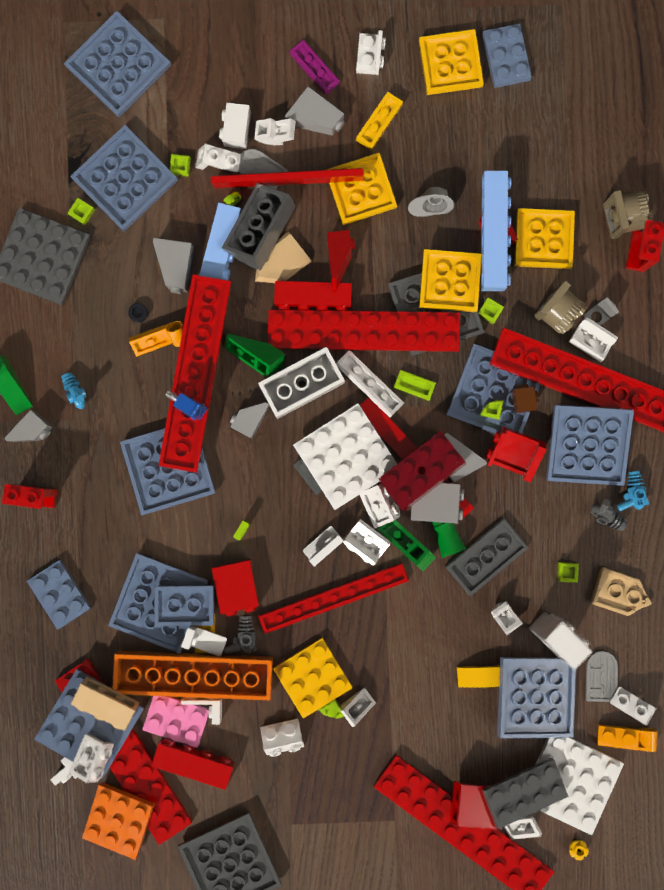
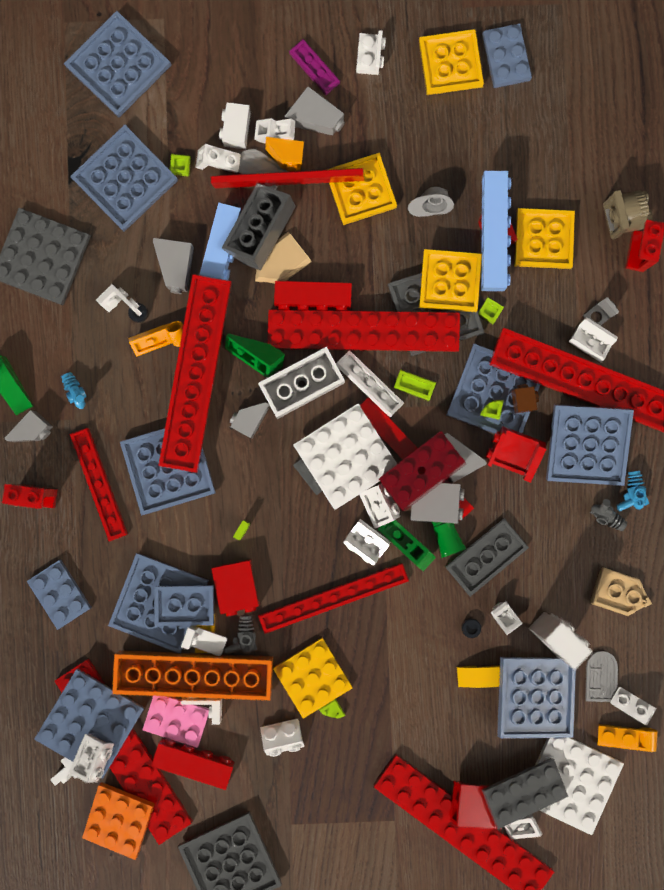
lime tile [68,198,95,225] -> none
tan brick [71,676,140,731] -> none
blue piece [165,390,208,420] -> none
lime tile [223,191,243,207] -> none
white bracket [303,526,344,567] -> none
red slope [327,230,355,290] -> none
white slope [341,688,376,727] -> none
yellow plate [356,92,403,151] -> none
dark tan piece [533,281,587,334] -> none
lime tile [557,562,579,583] -> none
yellow plate [569,840,589,860] -> none
none -> red tile [70,427,128,541]
none -> white bracket [96,284,142,316]
none -> light orange slope [265,137,304,172]
none -> black tile [461,618,481,638]

